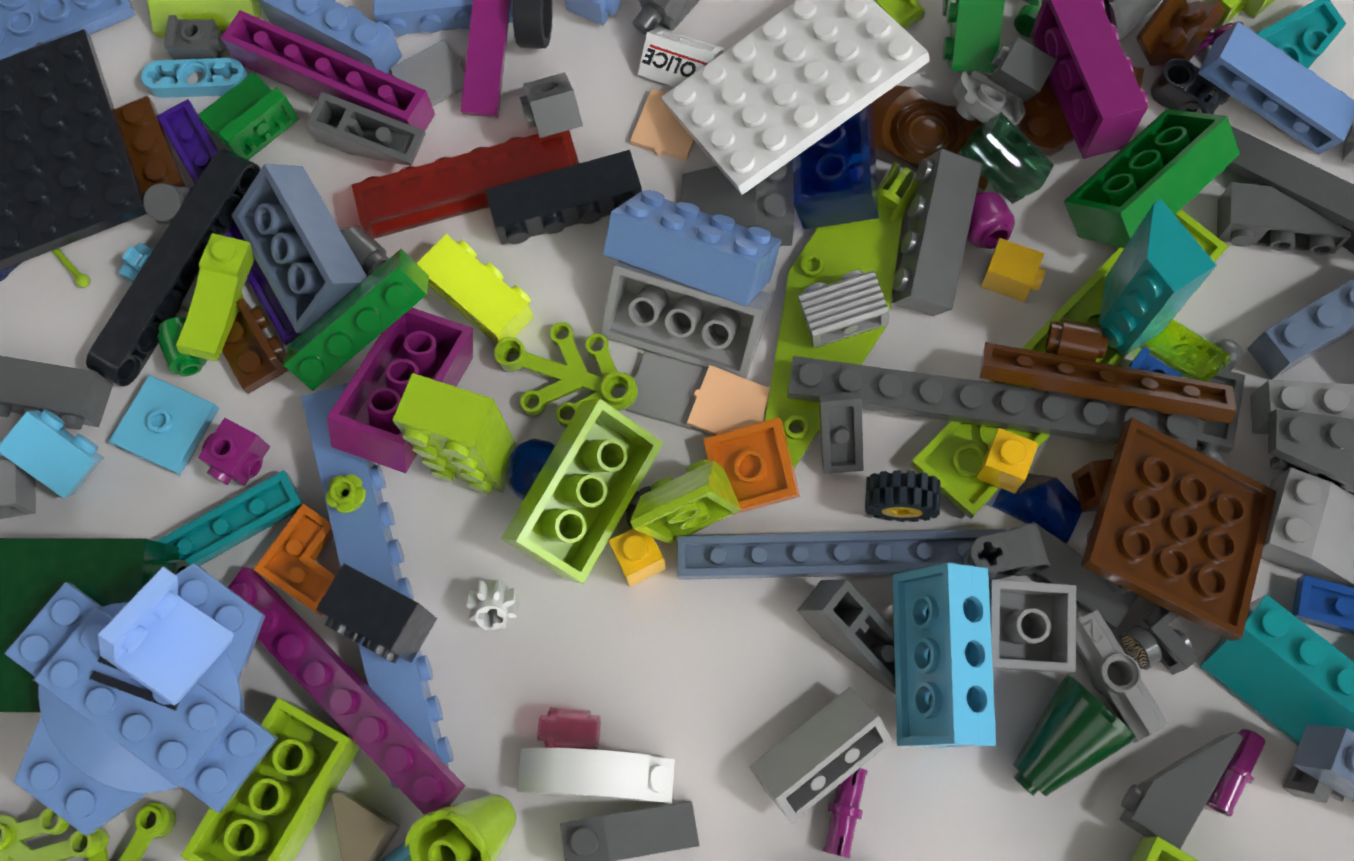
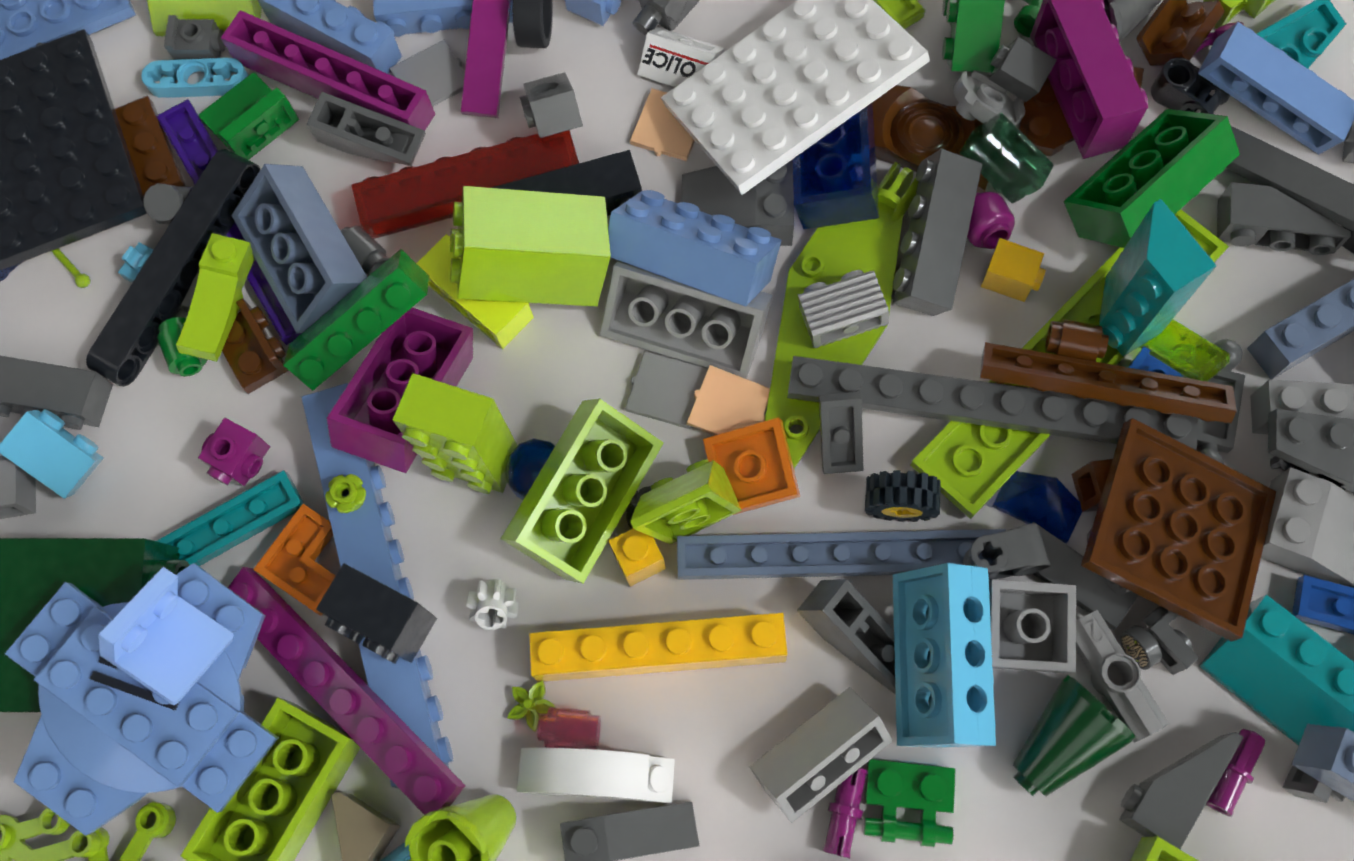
medium azure plate [109,375,219,476] -> none
lime plant [494,322,638,428] -> none
yellow brick [976,428,1039,493] -> none
none -> lime brick [450,186,611,307]
none -> lime plant [507,681,557,732]
none -> yellow brick [530,613,788,682]
none -> green plate [864,759,956,847]

